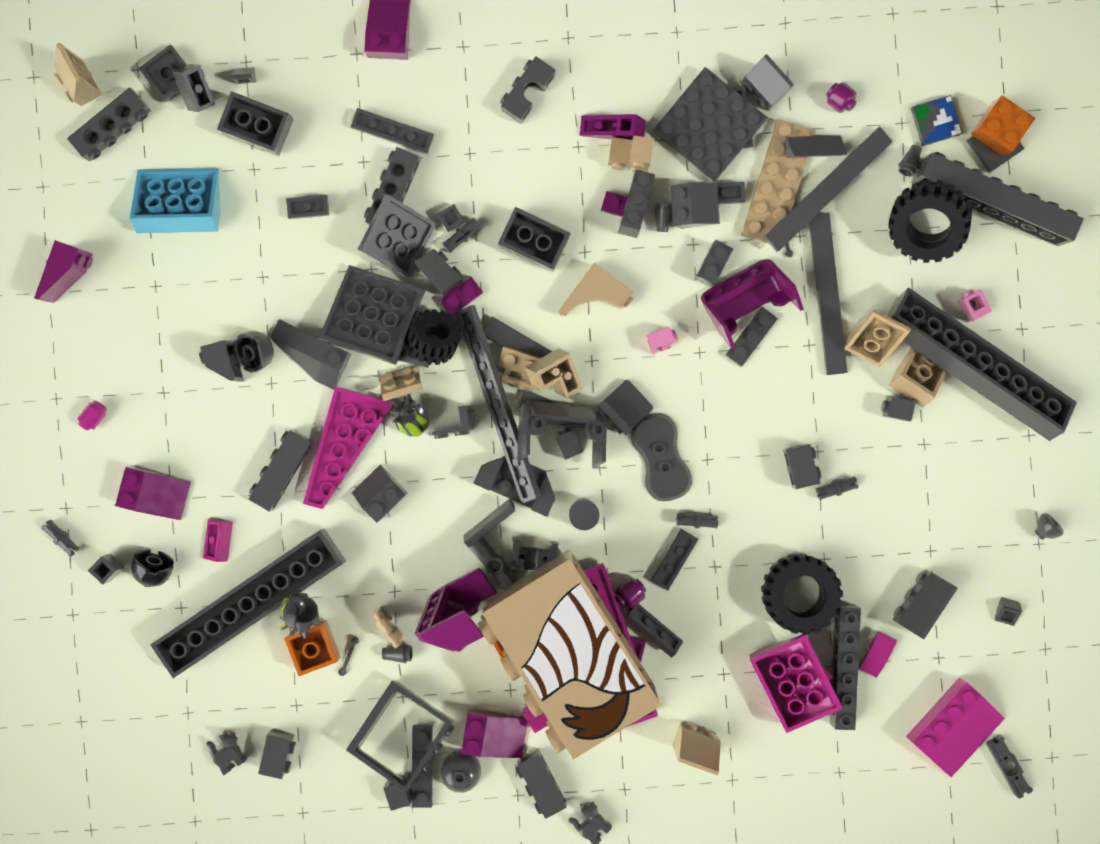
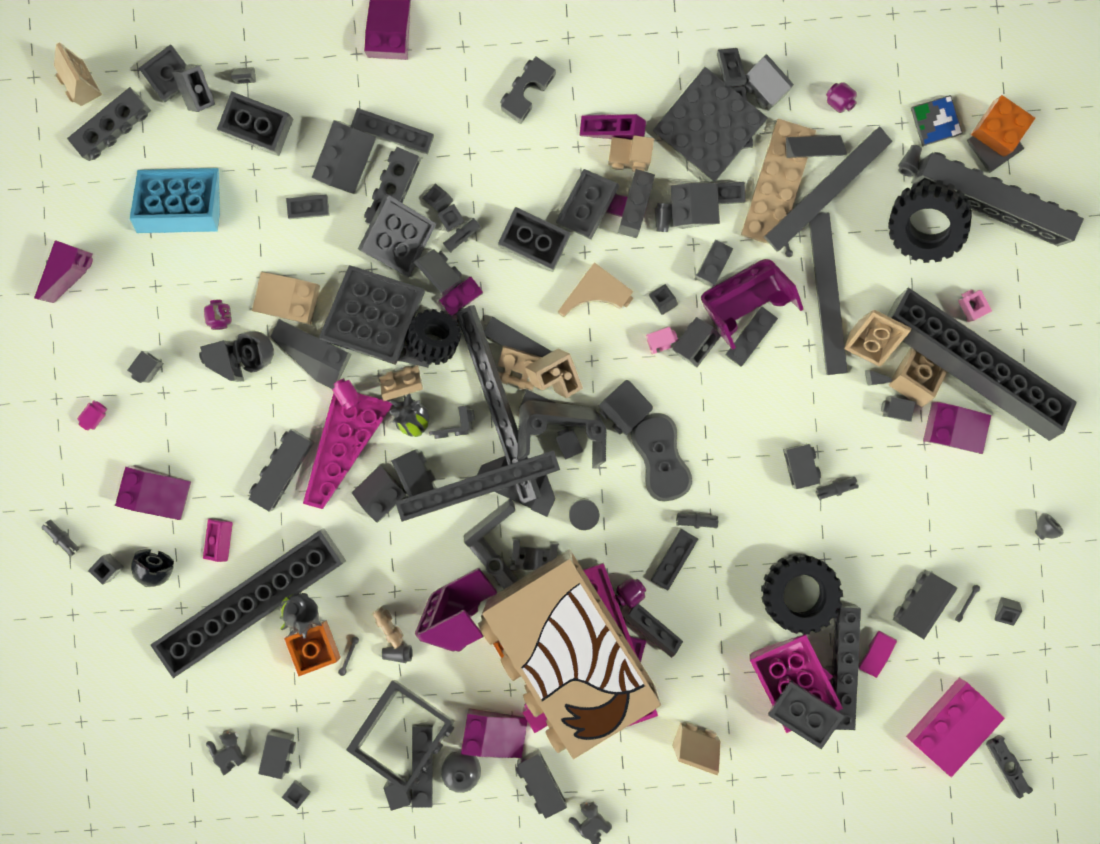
none -> dark grey brick [127,351,164,383]
none -> magenta head [204,299,232,330]
none -> tan slope [252,272,320,325]
none -> dark grey plate [281,779,311,810]
none -> dark grey slope [311,120,377,194]
none -> dark pink brick [332,378,361,410]
none -> dark grey slope [391,449,436,497]
none -> dark grey plate [395,450,560,522]
none -> dark grey slope [422,183,453,213]
none -> dark grey plate [556,169,620,240]
none -> dark grey slope [649,284,678,315]
none -> dark grey brick [672,317,721,368]
none -> dark grey plate [717,48,747,87]
none -> dark grey plate [768,680,844,750]
none -> dark grey slope [865,370,892,386]
none -> magenta slope [923,402,992,454]
none -> dark grey hinge [955,585,980,623]

